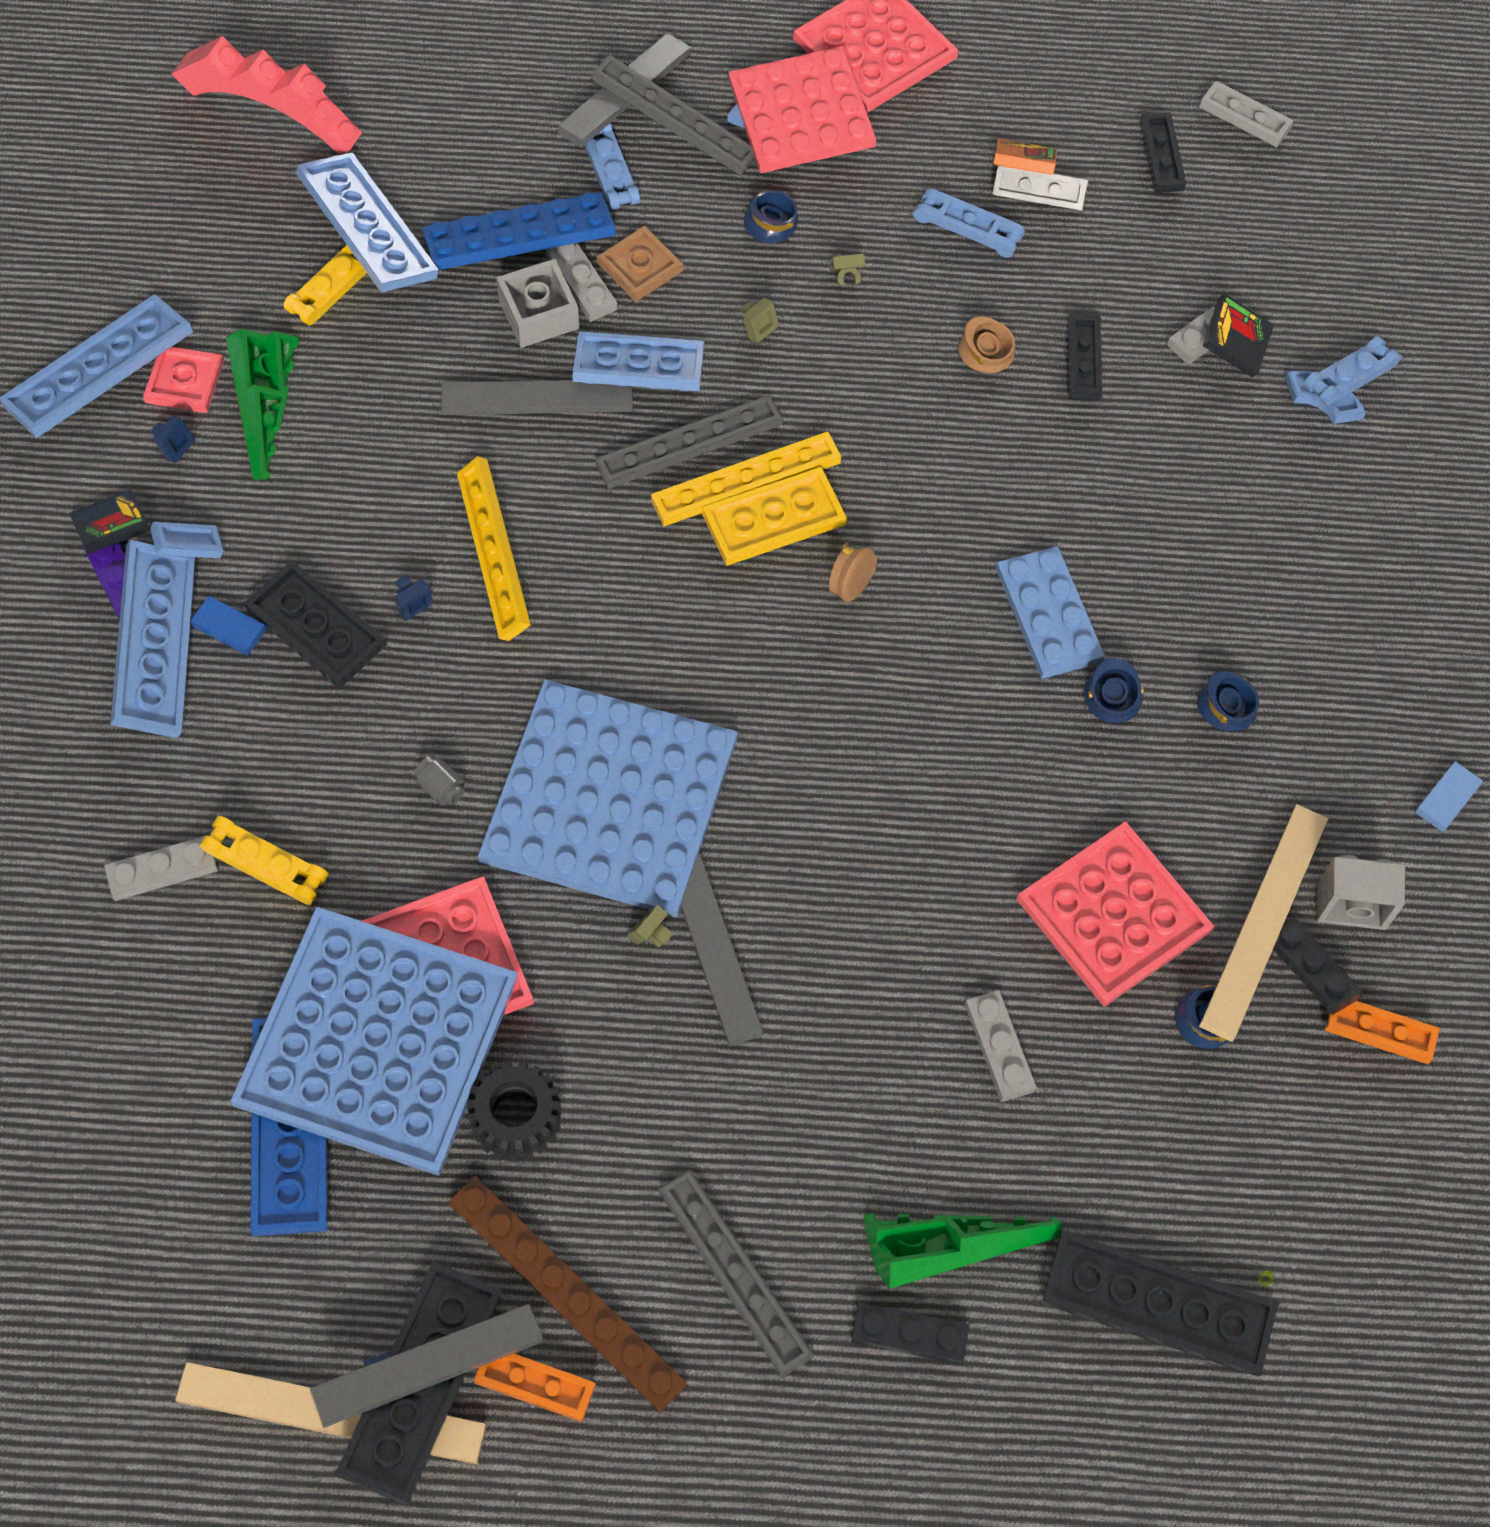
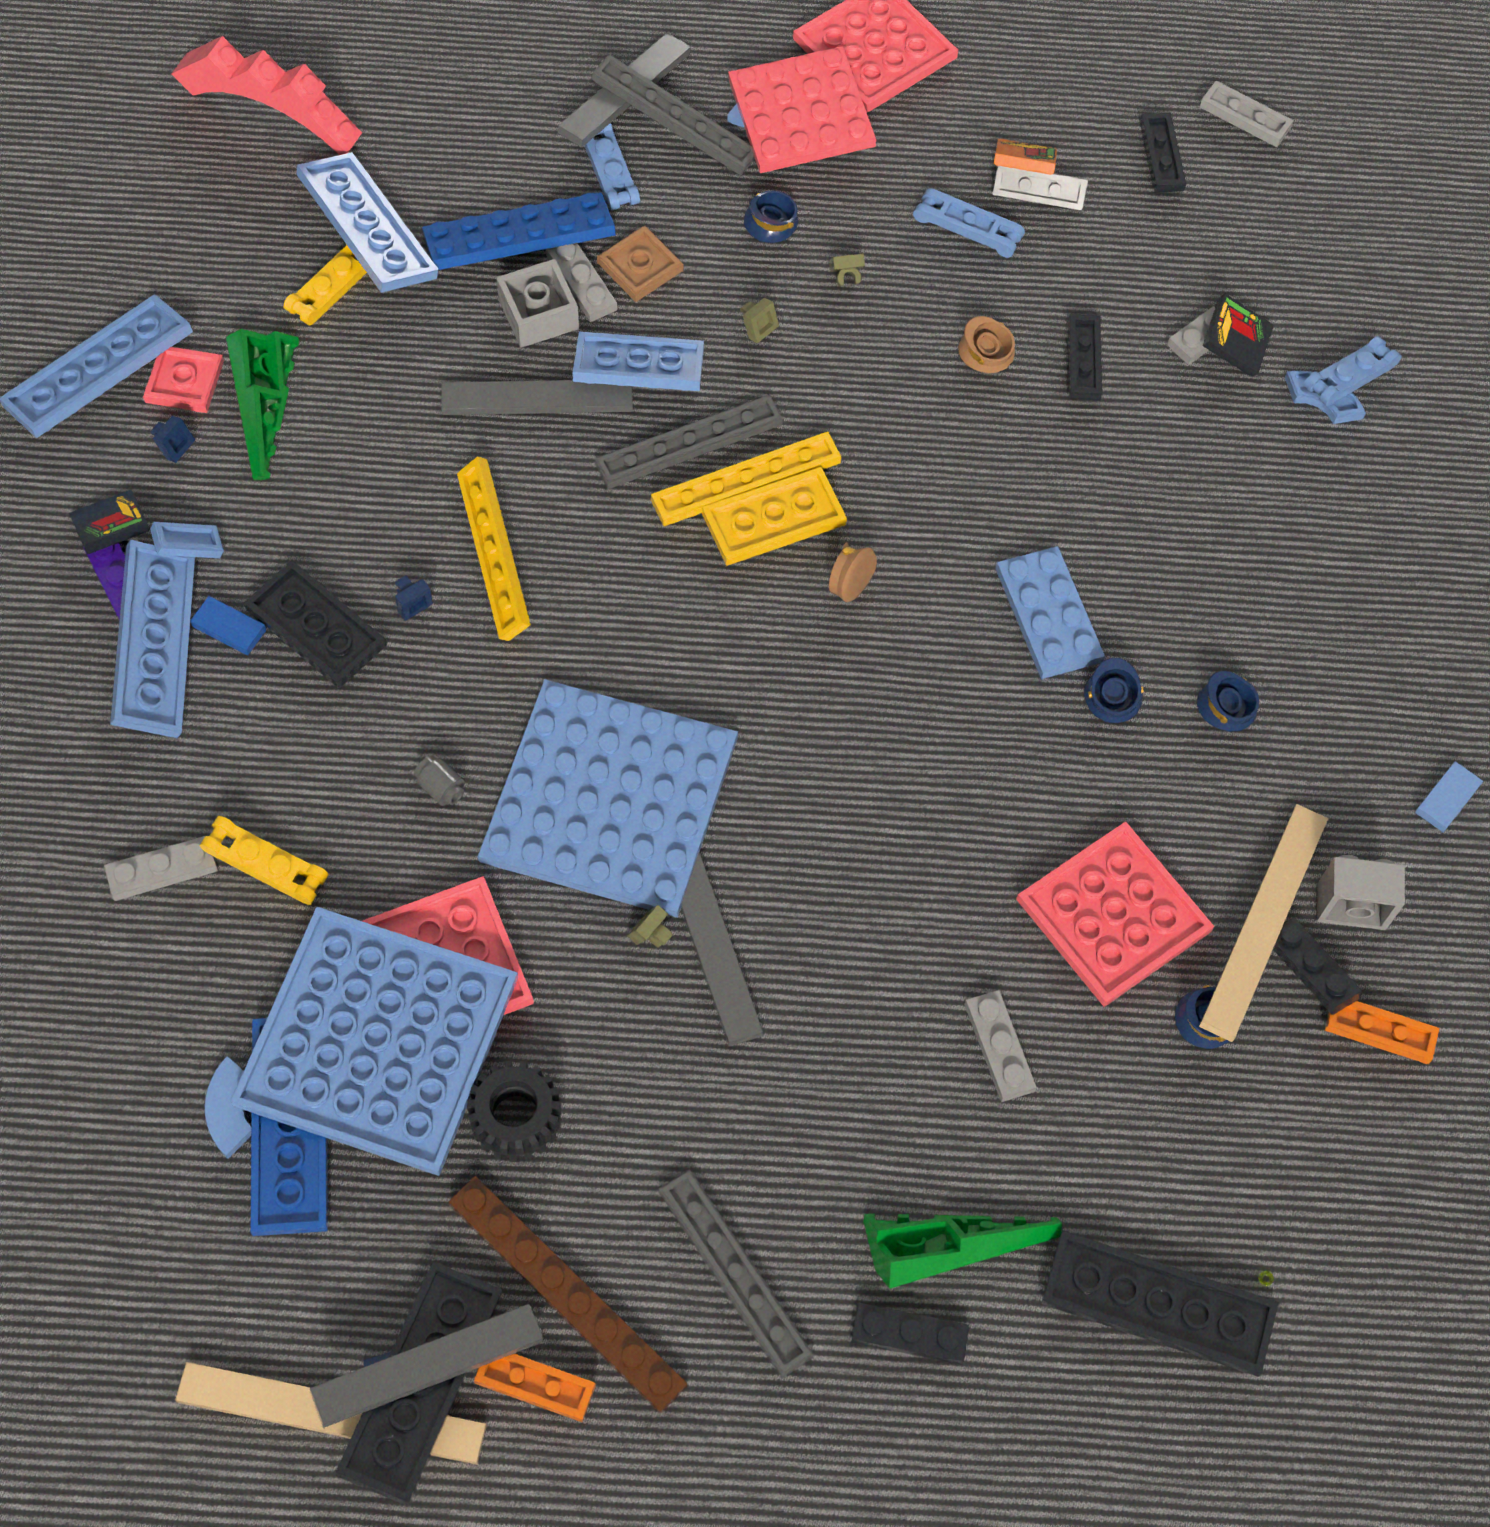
none -> medium blue tile [205,1056,251,1159]

